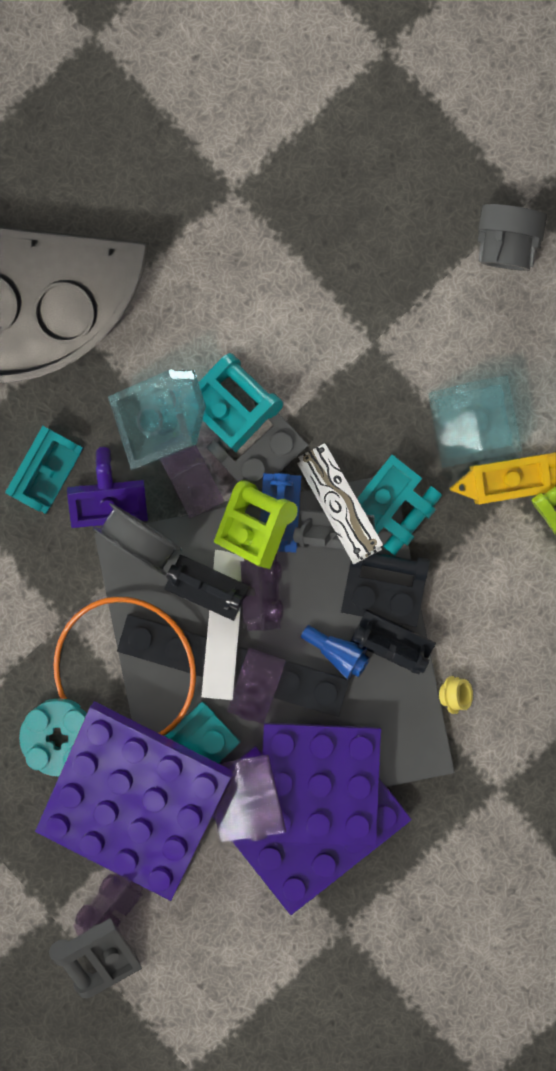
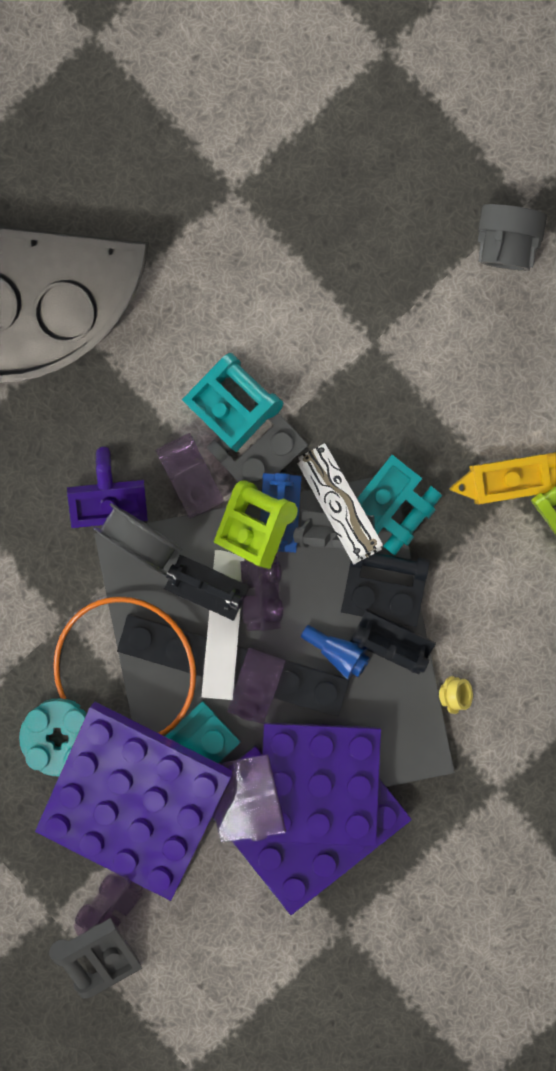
teal hinge [5,426,84,514] -> none
clear light blue slope [108,370,206,470] -> none
clear light blue slope [428,375,522,468] -> none

